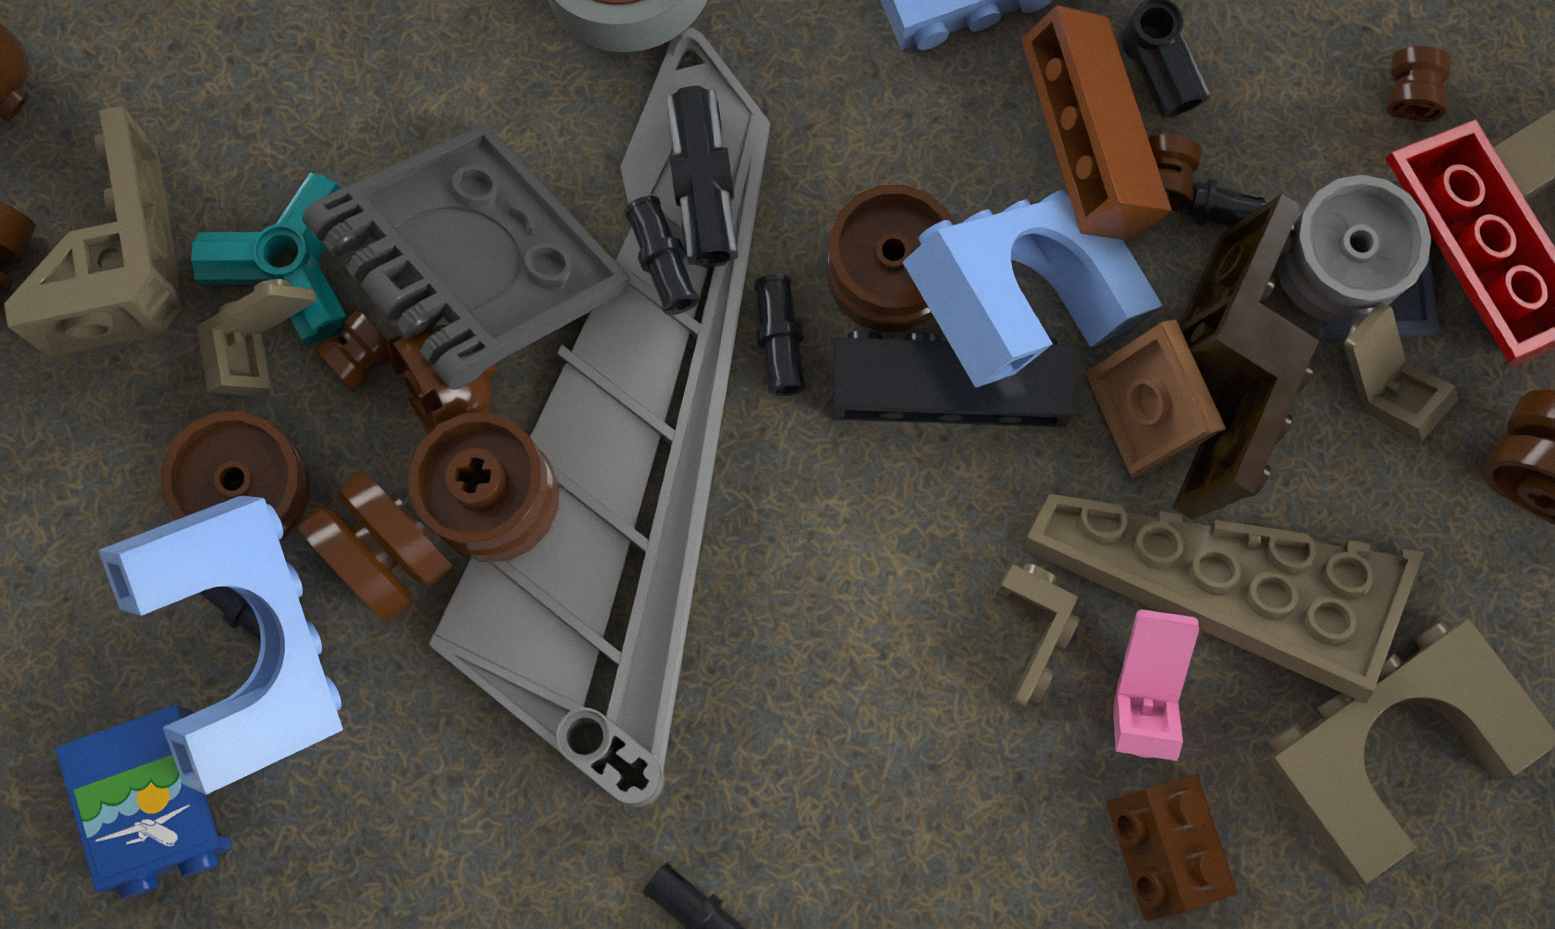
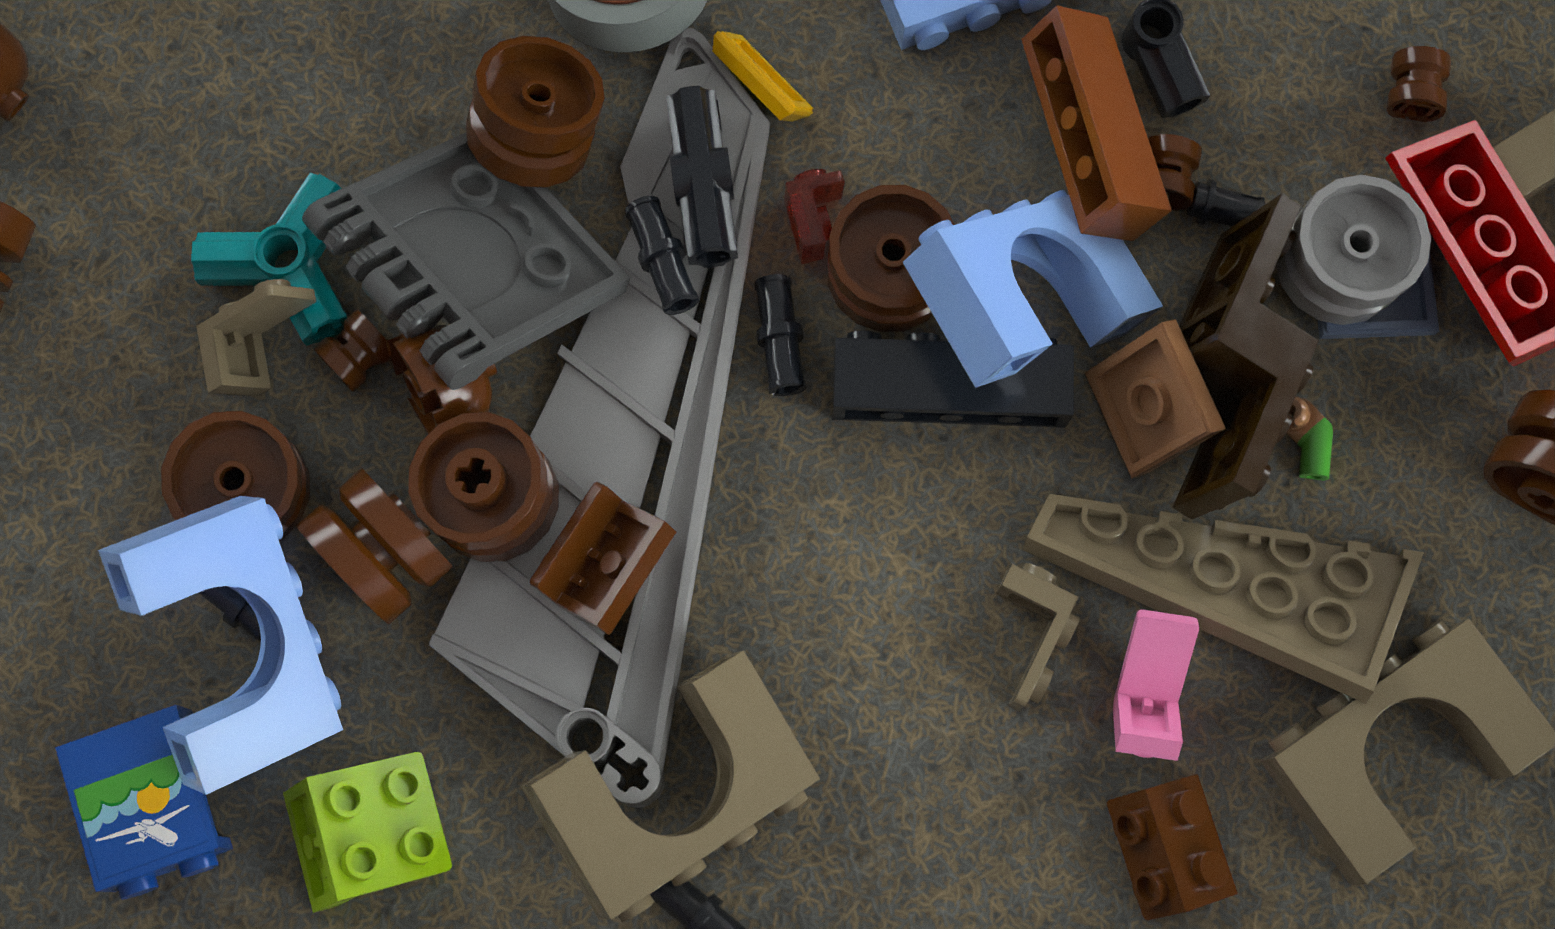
dark tan bracket [4,106,184,359] -> none
dark tan bracket [1344,303,1459,441] -> none
none -> lime bracket [283,752,452,913]
none -> reddish brown wheel [466,36,605,187]
none -> dark tan arch [520,650,820,922]
none -> reddish brown bracket [530,482,677,635]
none -> yellow tile [712,31,813,122]
none -> clear red bracket [784,169,845,264]
none -> bright green arm [1286,396,1333,481]

